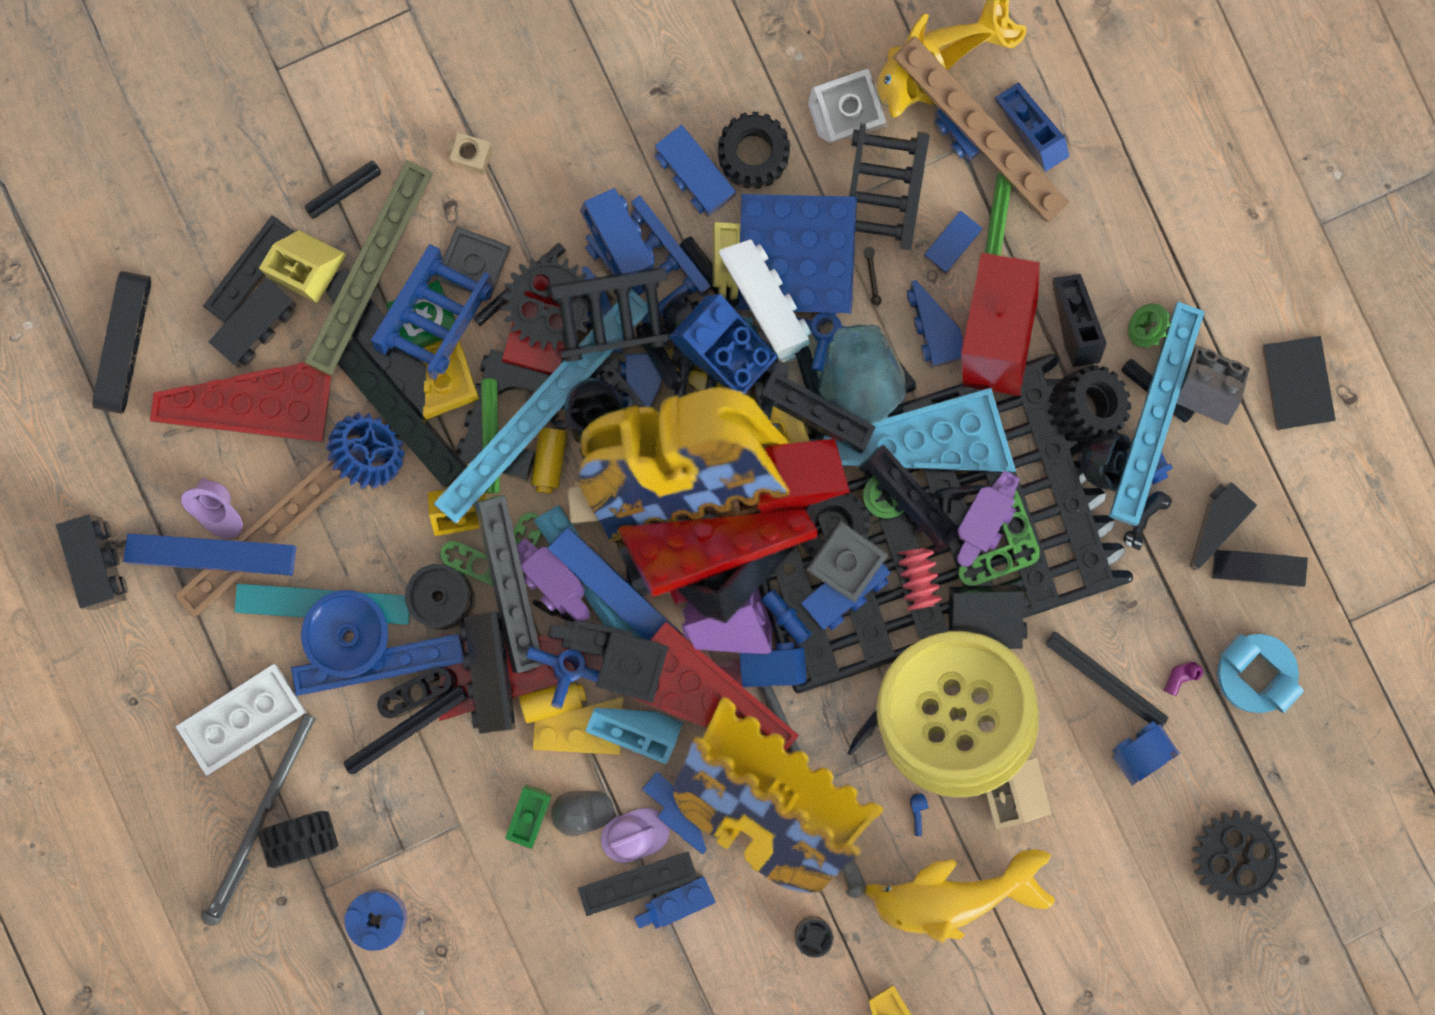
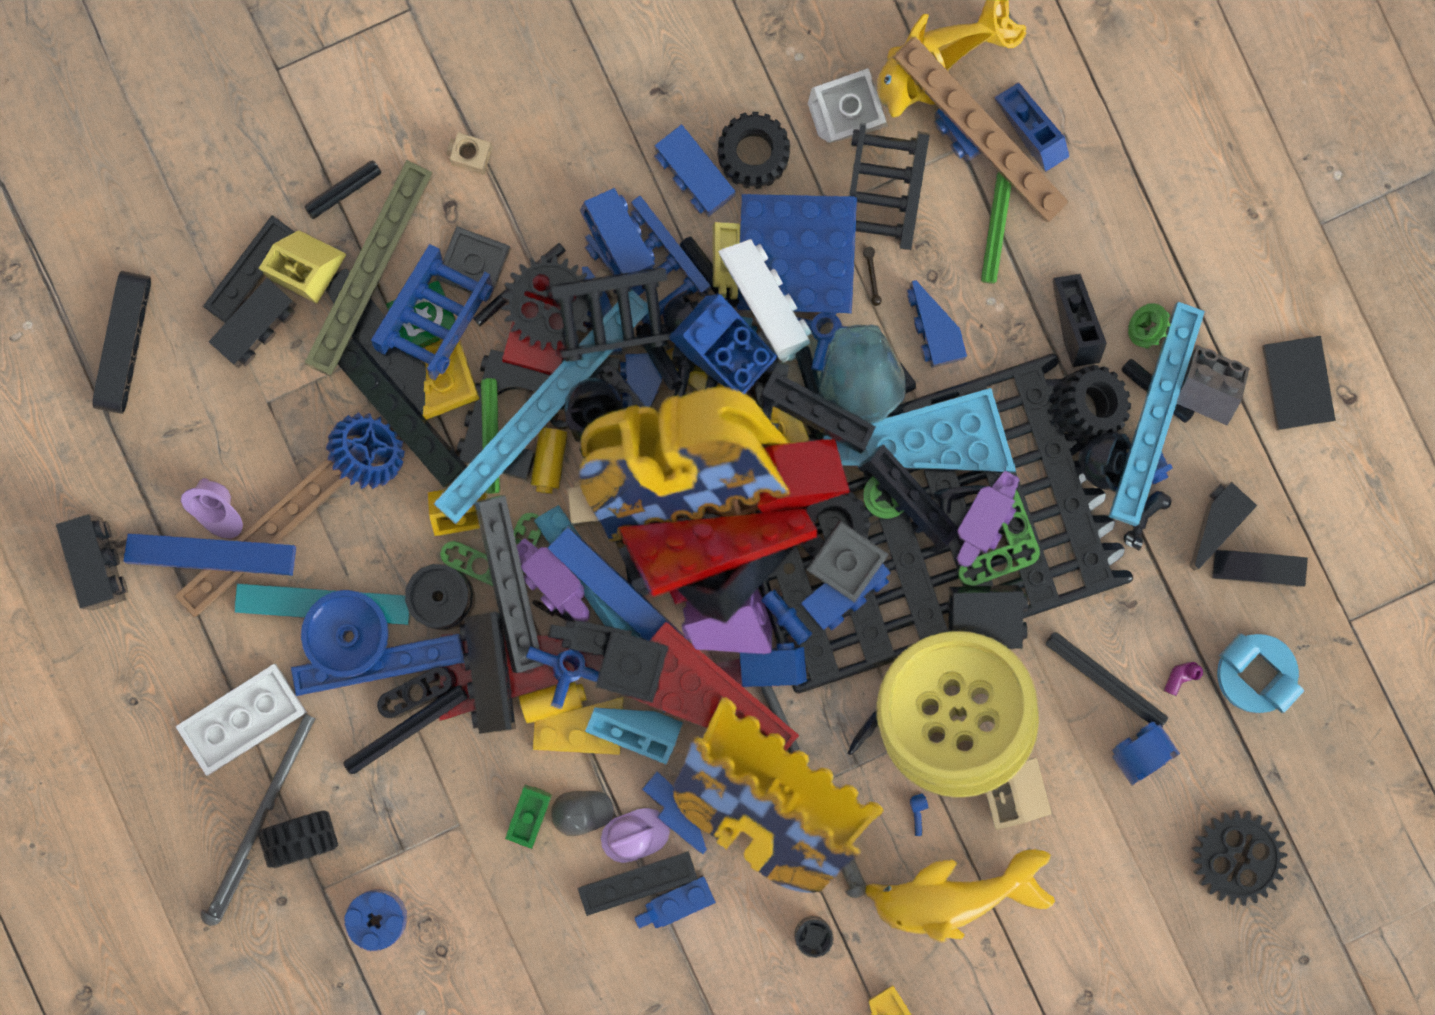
red wing [150,362,332,443] -> none
coral piece [896,548,942,611] -> none
blue tile [924,211,983,274] -> none
red container [962,252,1040,396] -> none

